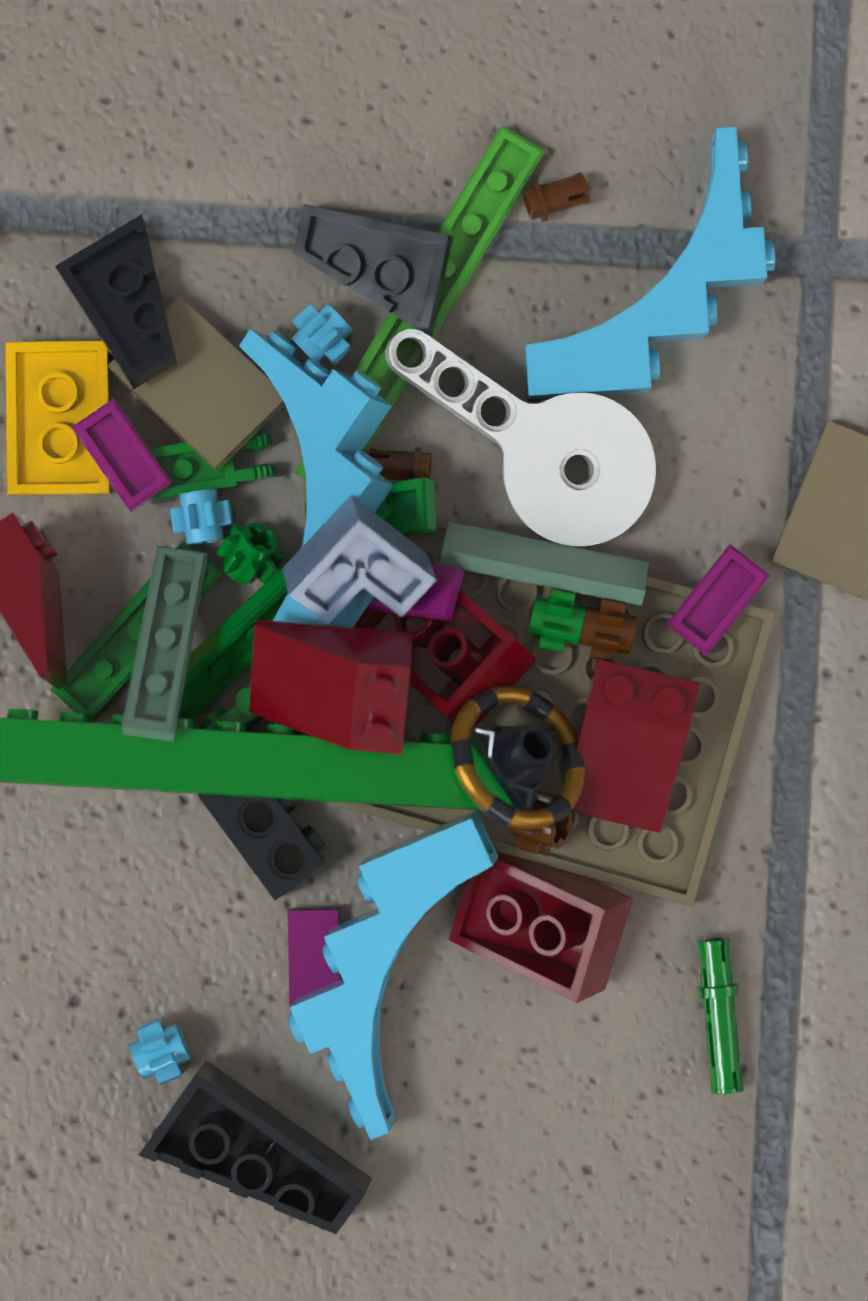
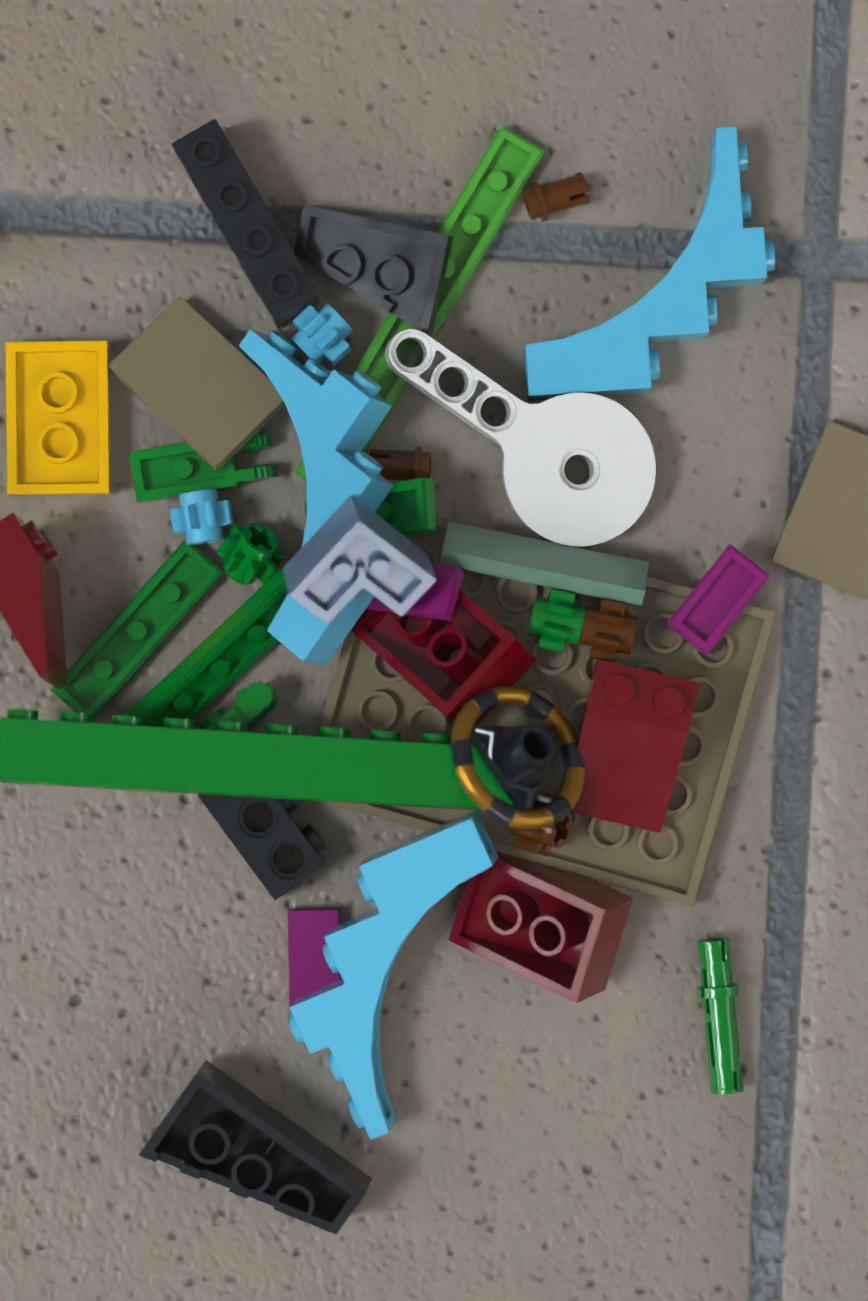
black wing [55,214,177,389] -> none
magenta tile [72,398,173,512] -> none
sand green tile [122,545,208,742] -> none
medium azure gear [129,1018,191,1085] -> none
dark red slope [249,620,412,755] -> none
none -> black brick [171,118,321,328]

